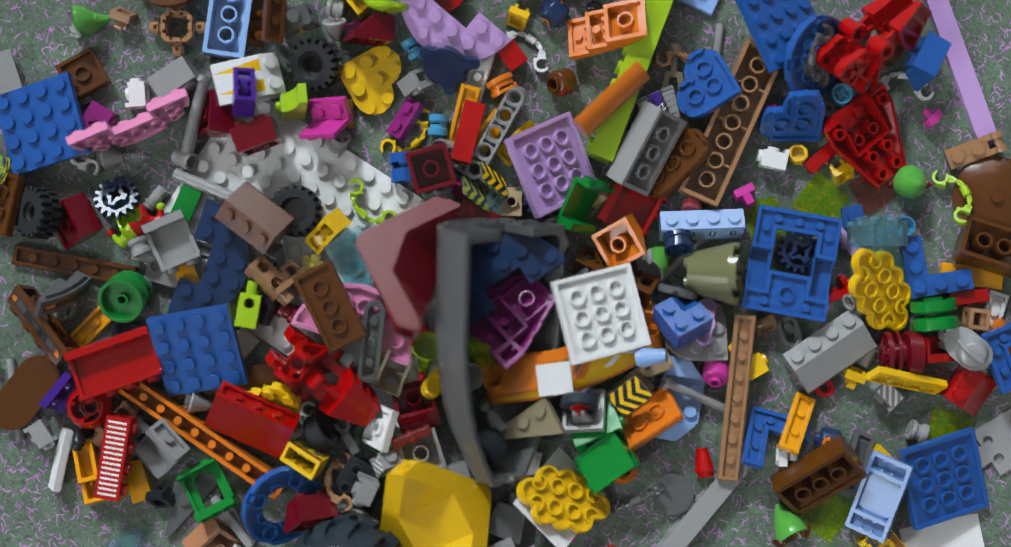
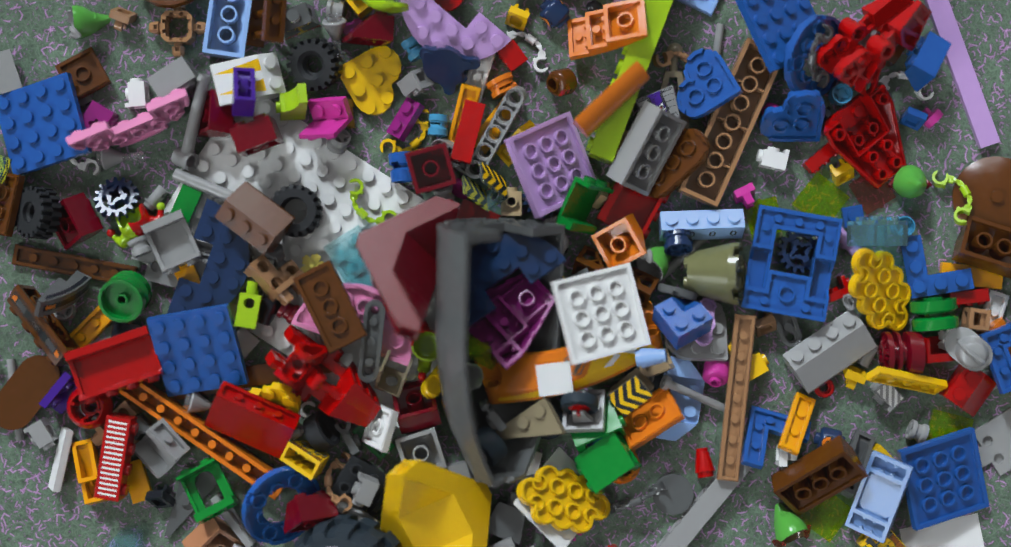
black arm [71,428,94,452] -> none
yellow arch [304,208,352,255] -> none
light grey brick [369,449,402,479] -> none
clear red pin [391,423,433,451] -> none
coral tile [680,197,702,211] -> none
yellow tile [788,144,808,165] -> none
medium nougat plate [944,130,1008,170] -> none
none -> blue plate [899,106,928,131]

